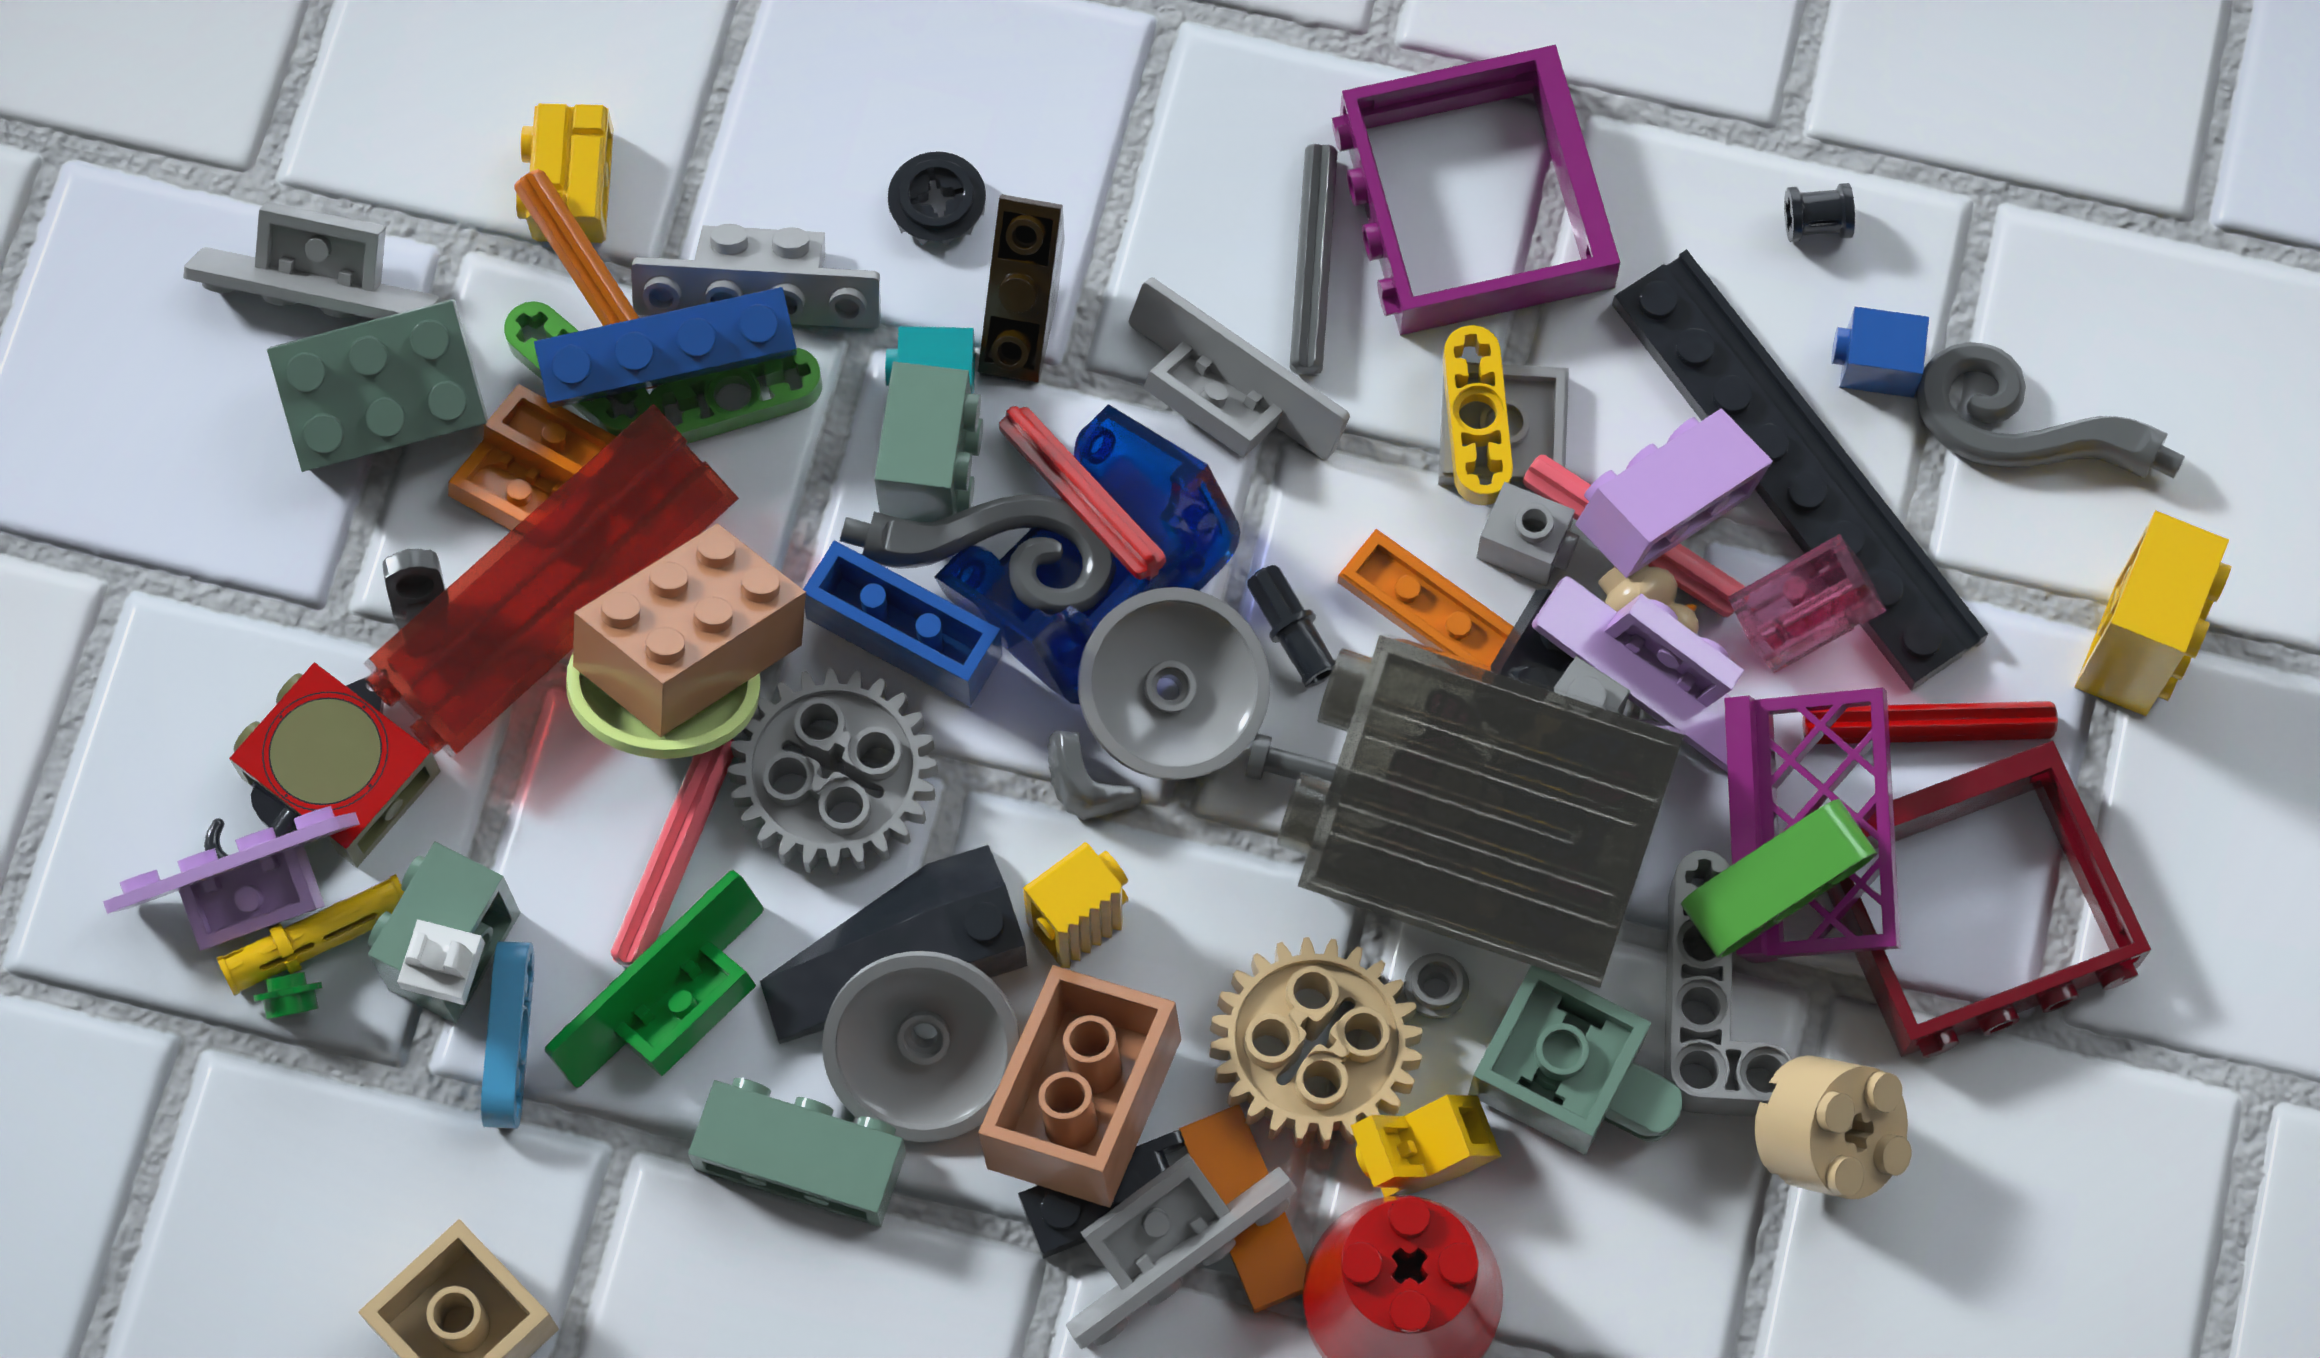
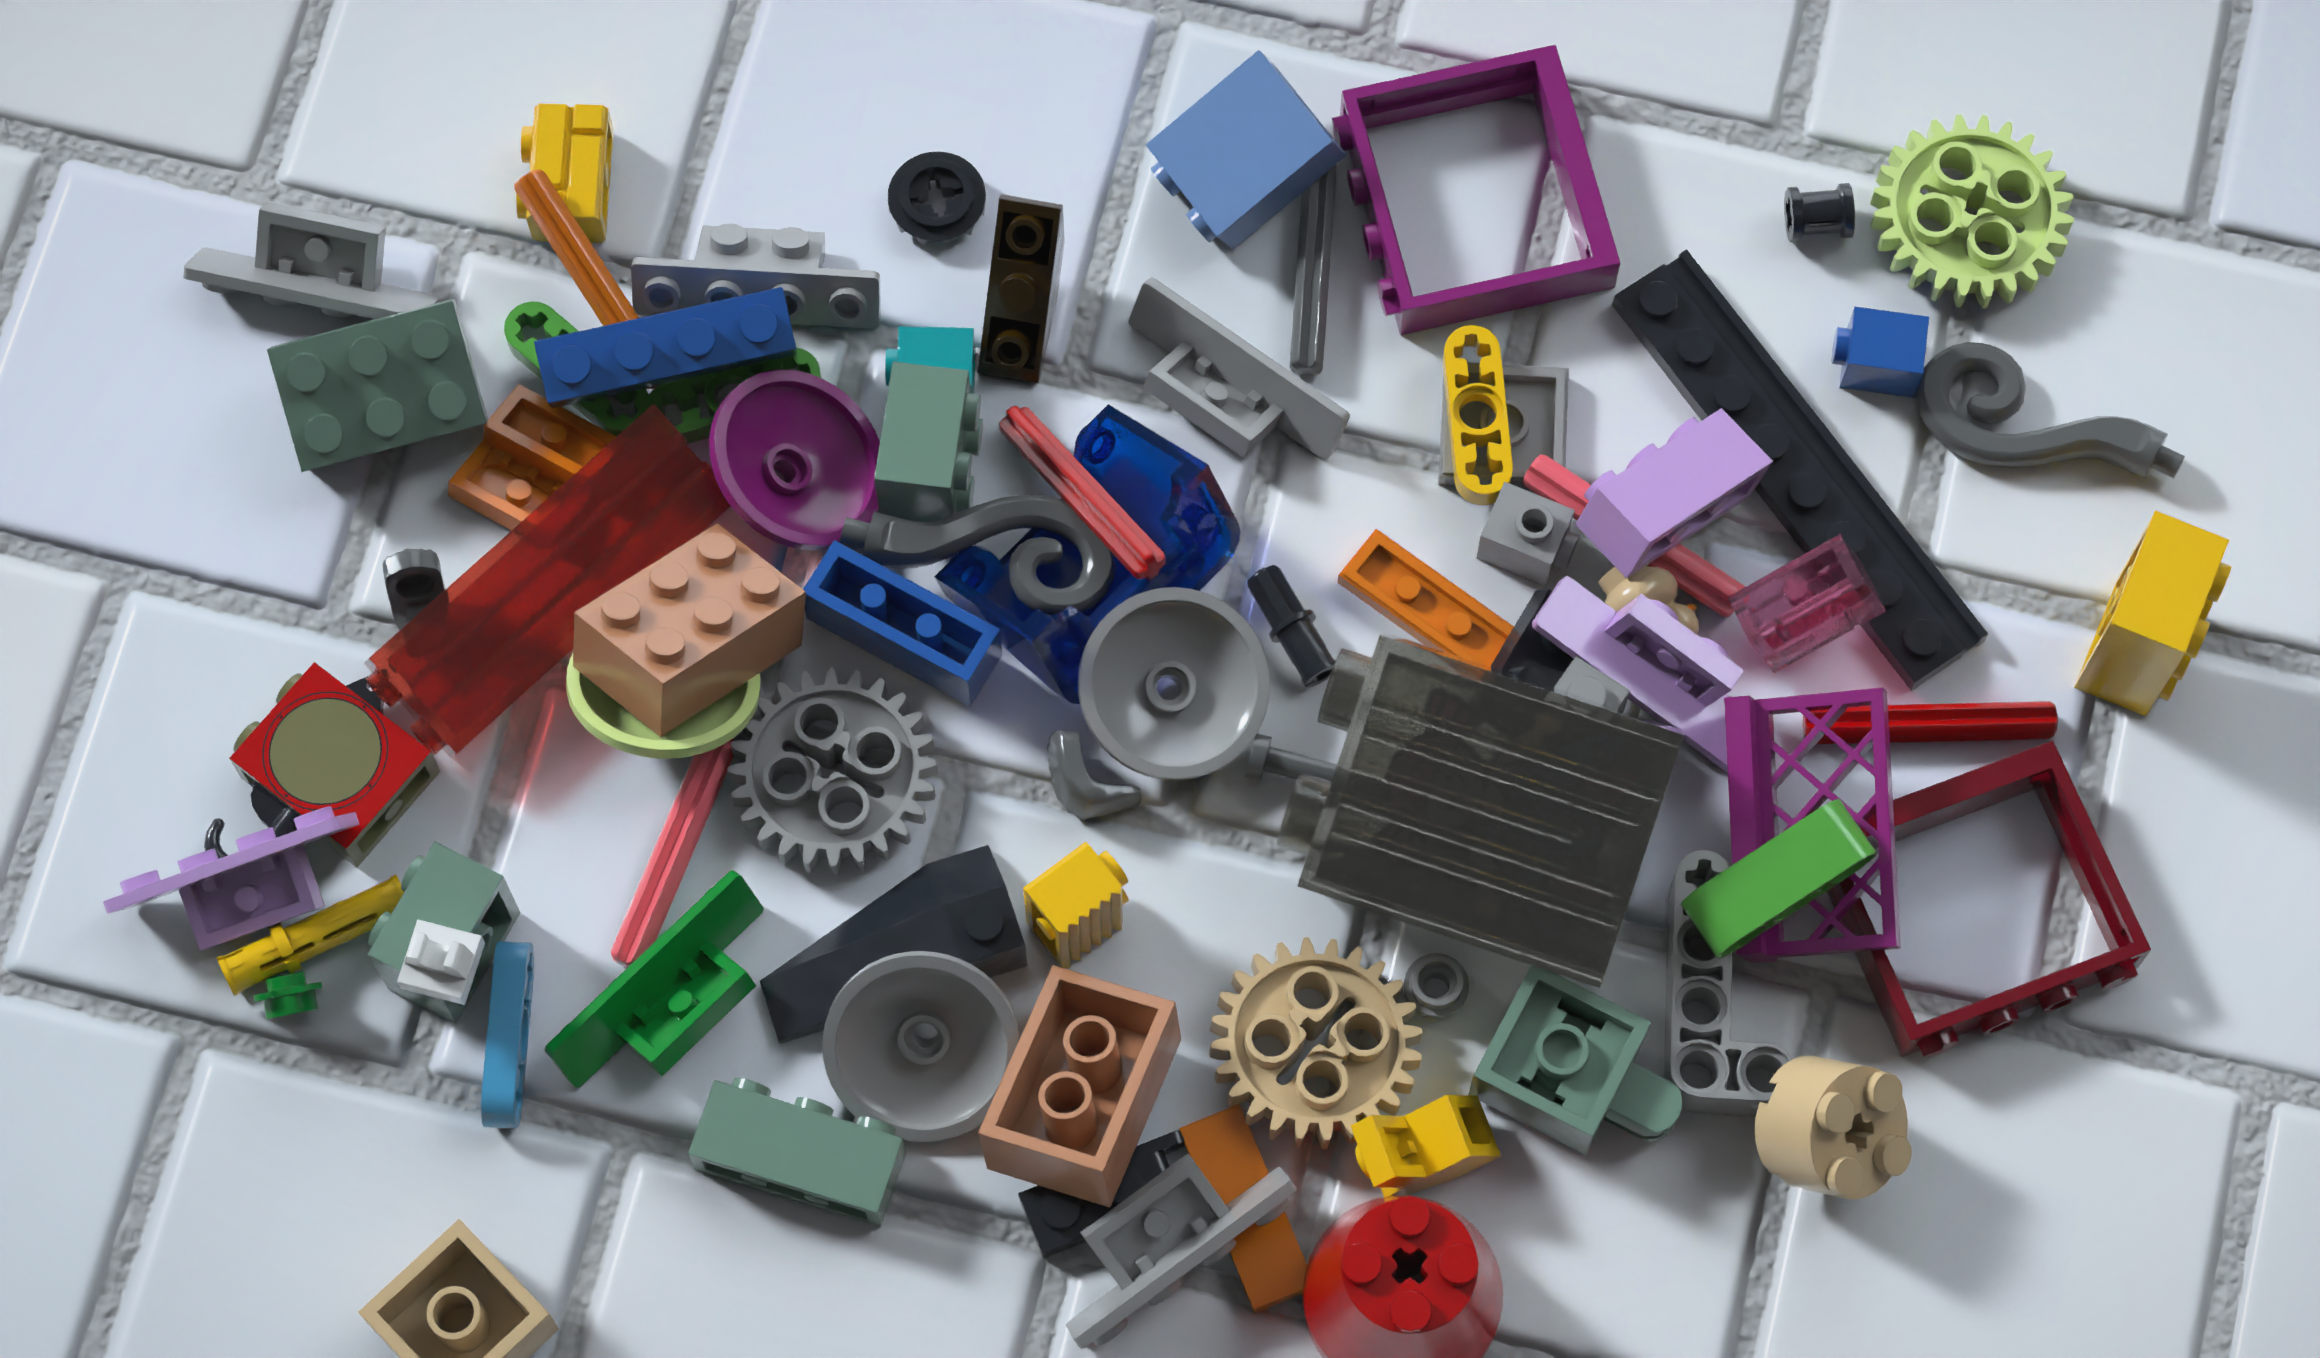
none -> magenta dish [709,370,880,550]
none -> medium blue brick [1146,50,1347,250]
none -> yellowish green gear [1870,114,2074,308]

